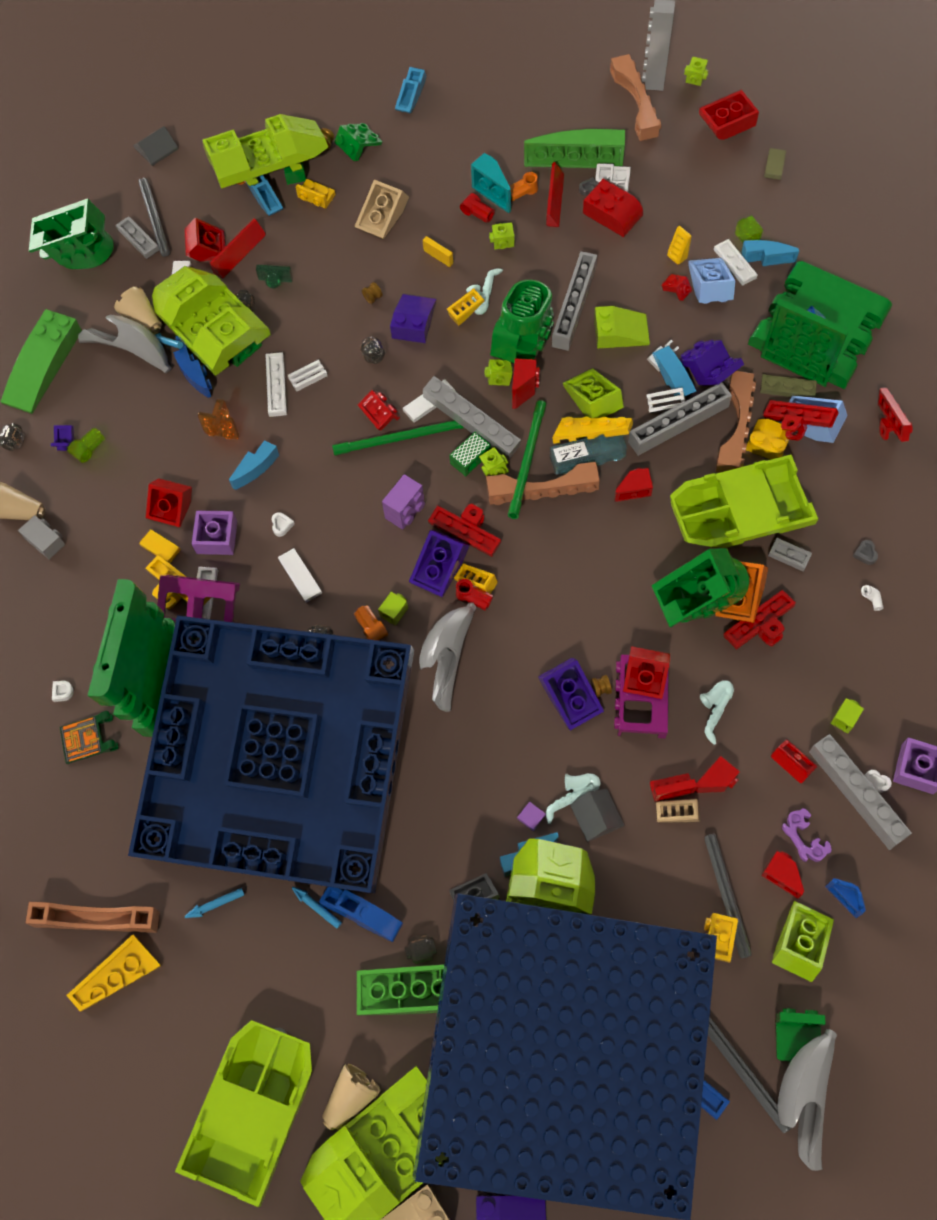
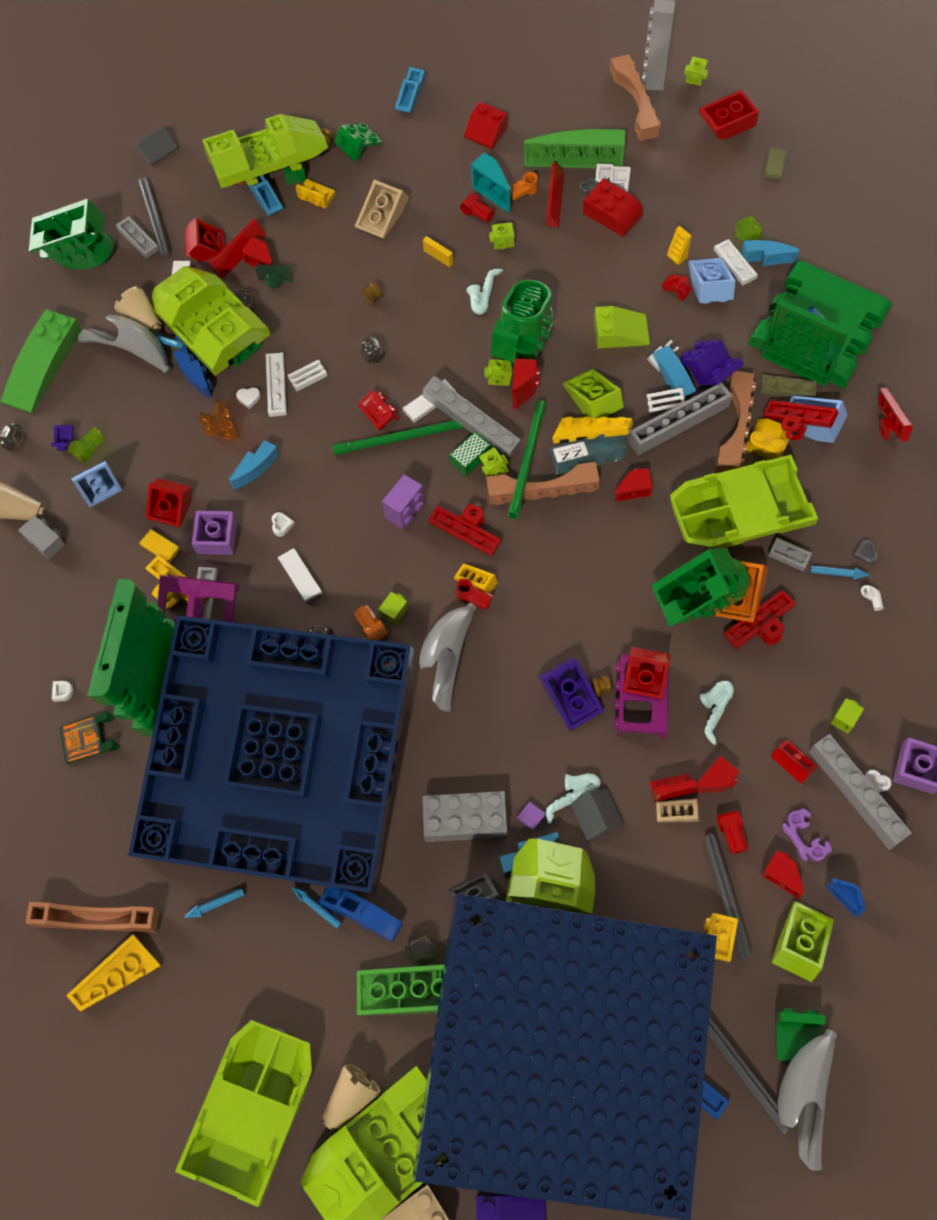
dark purple slope [390,294,436,343] -> none
dark purple slope [409,530,470,597] -> none
yellow slope [447,288,485,326] -> none
light grey brick [552,251,597,351] -> none
none -> light blue slope [71,461,122,507]
none -> white tile [236,388,261,409]
none -> red slope [241,237,275,274]
none -> light grey brick [423,791,507,842]
none -> red slope [464,102,508,149]
none -> red piece [717,810,749,855]
none -> dark azure piece [810,566,869,580]

